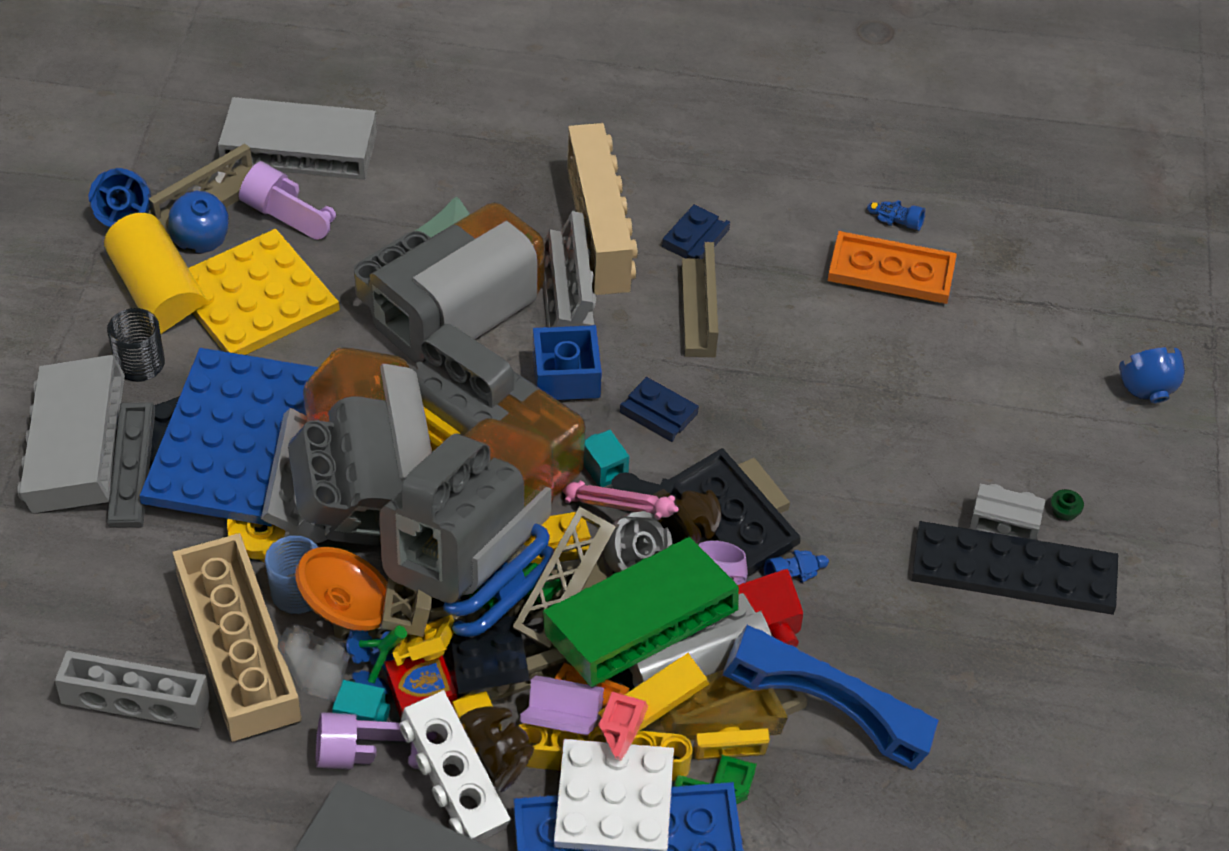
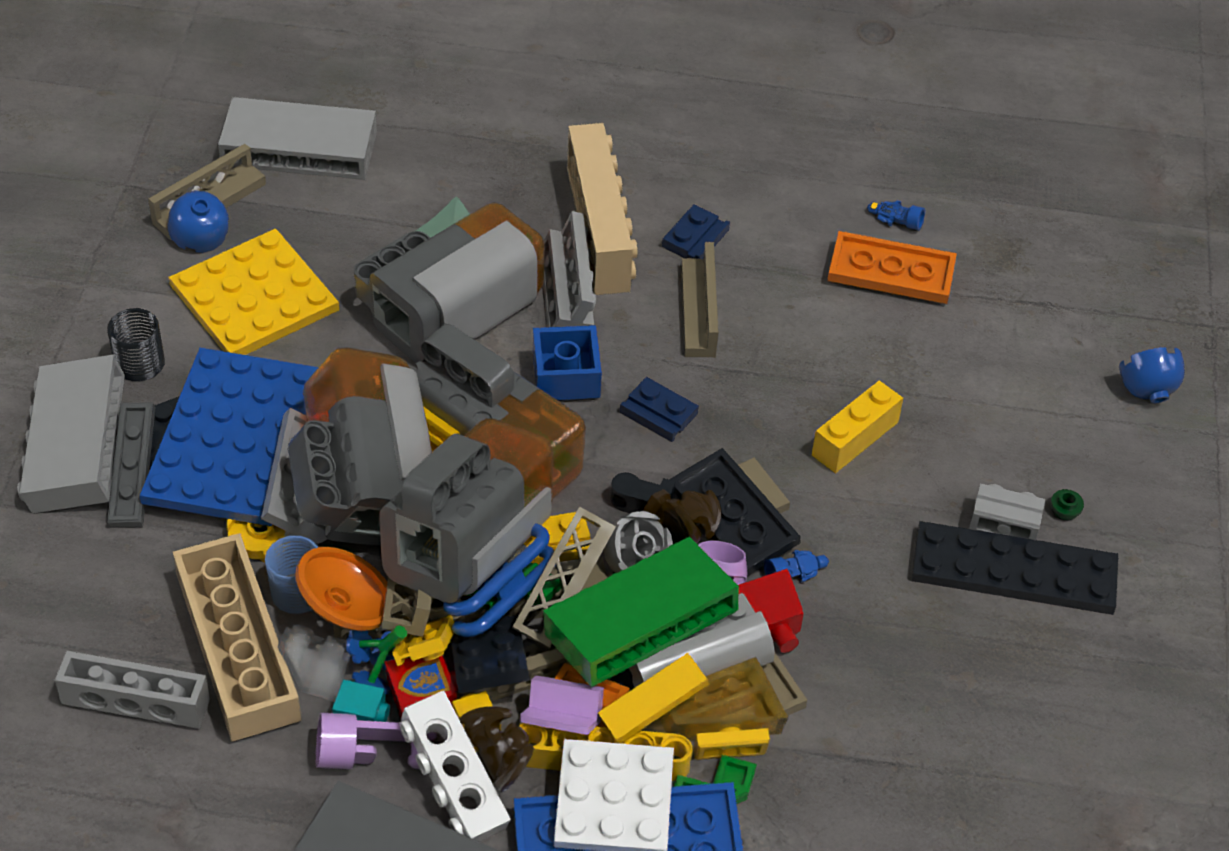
blue cylinder [88,168,151,227] -> none
yellow brick [104,213,208,334] -> none
lavender piece [239,161,336,239] -> none
bright pink wheel [562,480,679,519] -> none
teal brick [581,430,630,487] -> none
coral slope [598,692,648,761] -> none
blue arch [722,624,938,770] -> none
none -> yellow brick [812,380,903,474]

